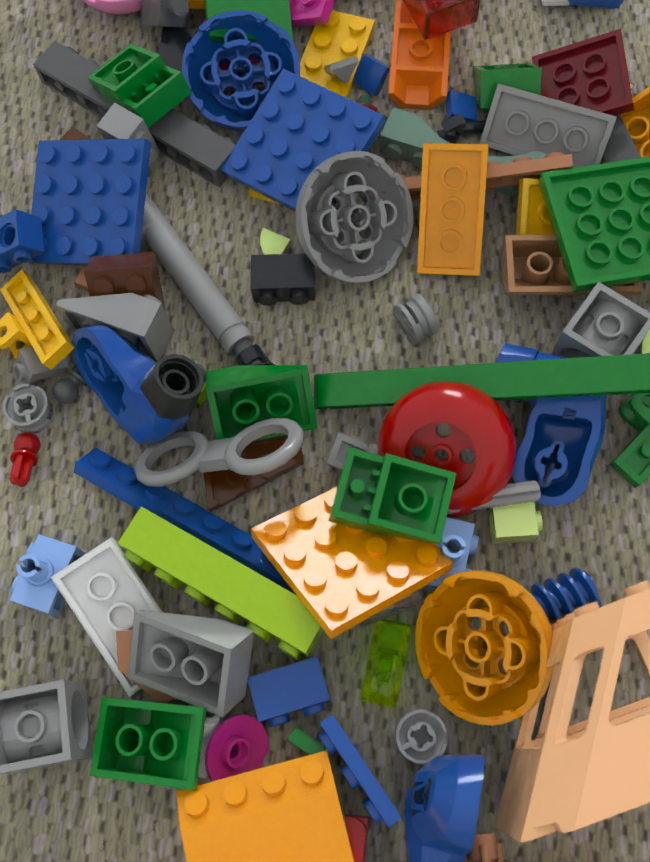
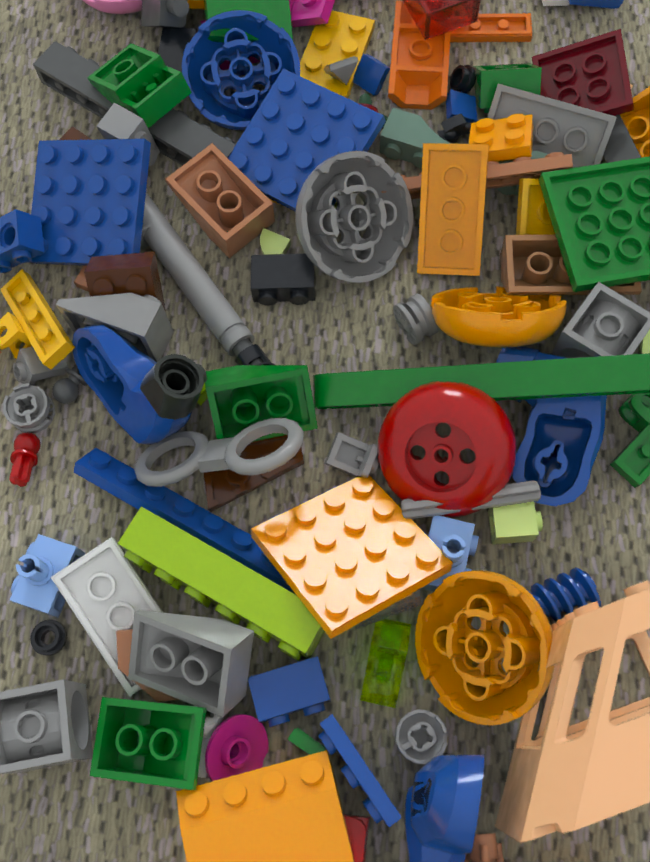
green slope [328,447,457,544] -> none
none -> black plate [31,620,67,656]
none -> nougat slope [165,143,275,259]
none -> light orange brick [431,286,567,348]
none -> orange tile [450,13,532,42]
none -> black plate [450,65,476,94]
none -> light orange plate [468,114,533,162]

